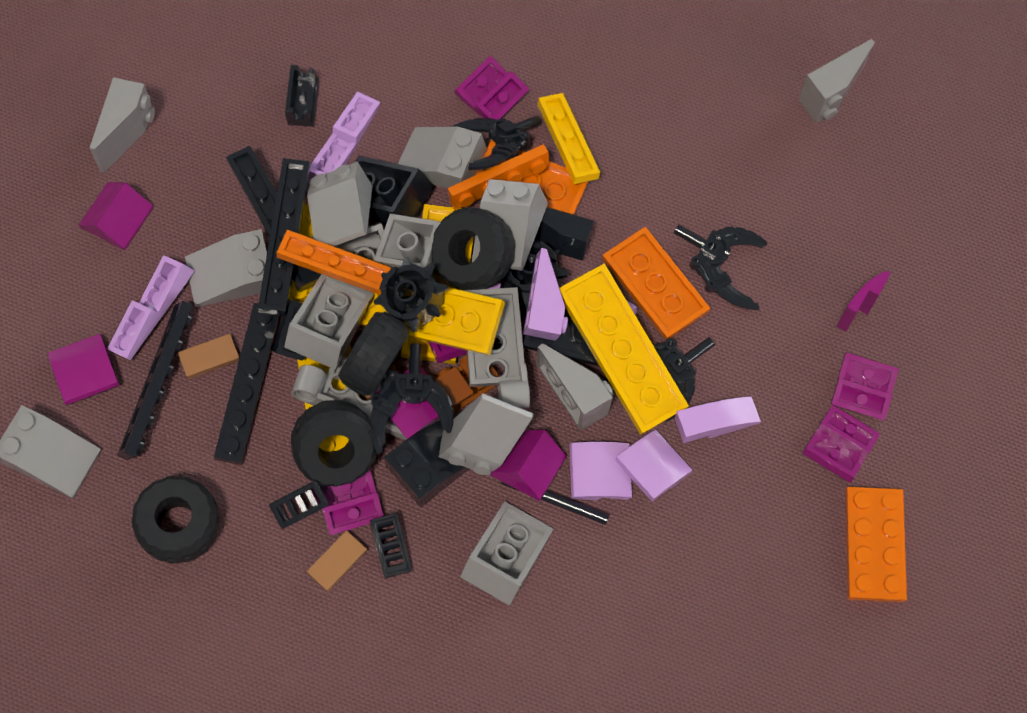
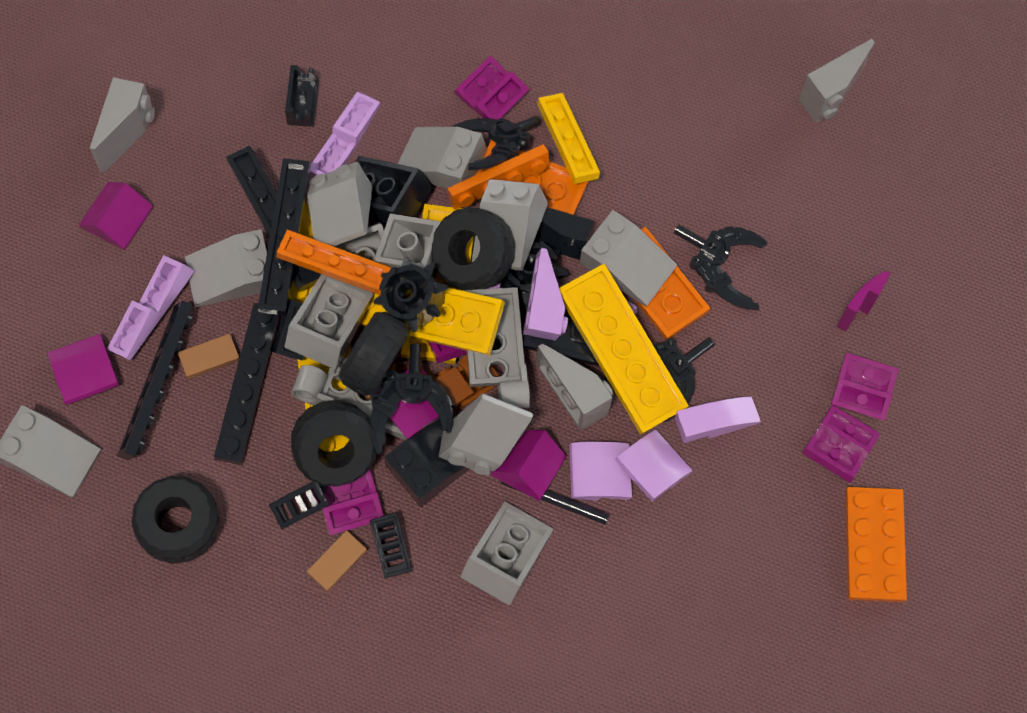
none -> light grey slope [580,210,677,307]

